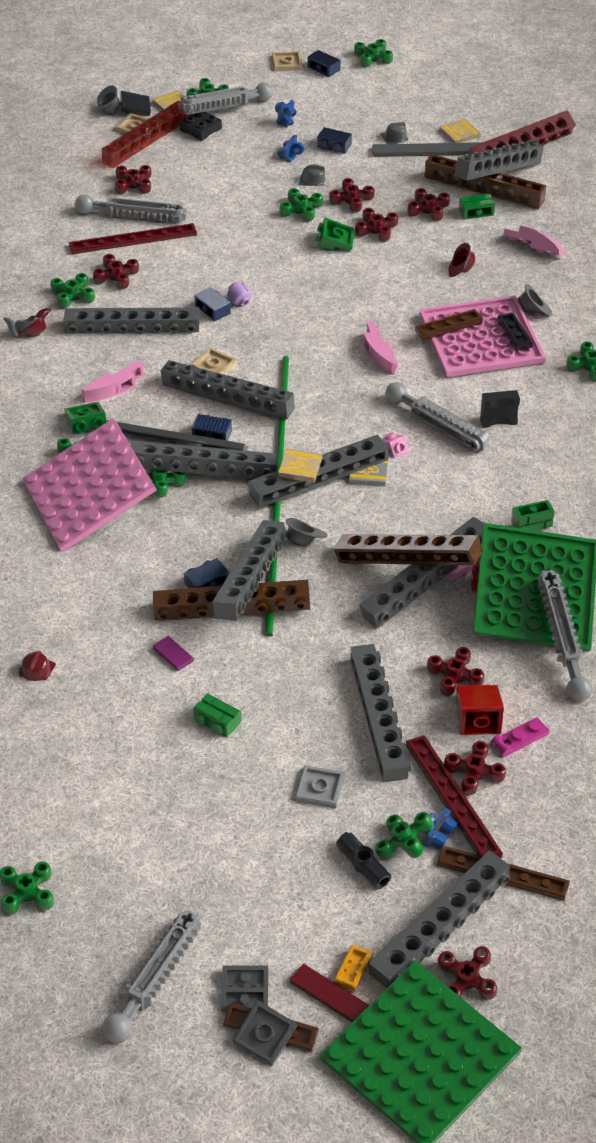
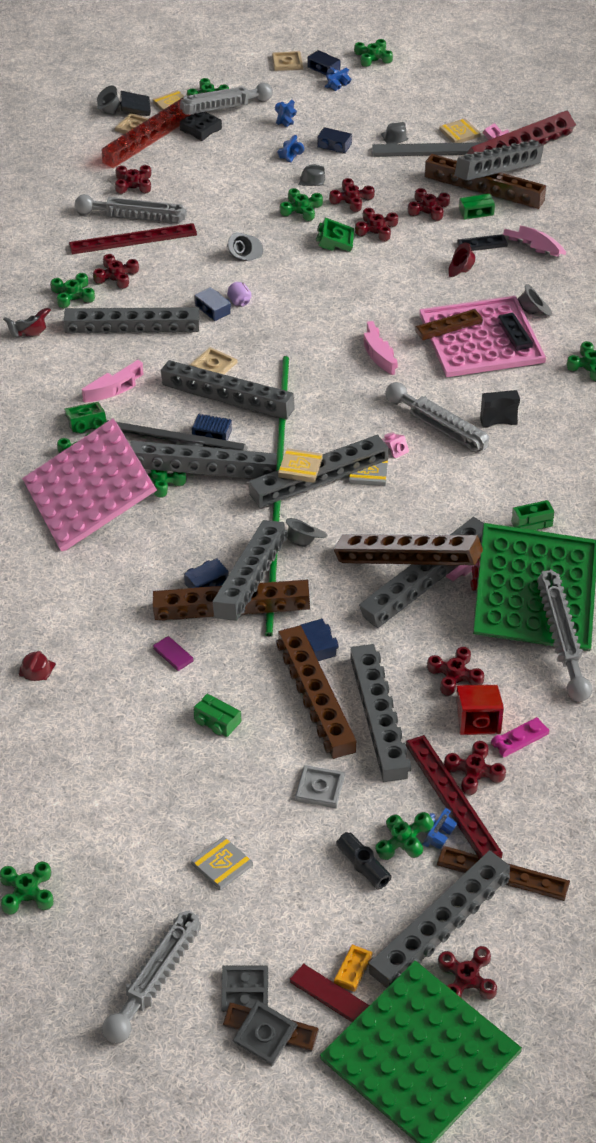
none -> light grey tile [191,836,253,890]
none -> piece [227,232,263,261]
none -> reddish brown brick [276,625,357,759]
none -> dark blue brick [300,618,339,661]
none -> blue hips [325,67,352,91]
none -> black tile [457,234,508,251]
none -> bright pink bracket [482,123,509,140]

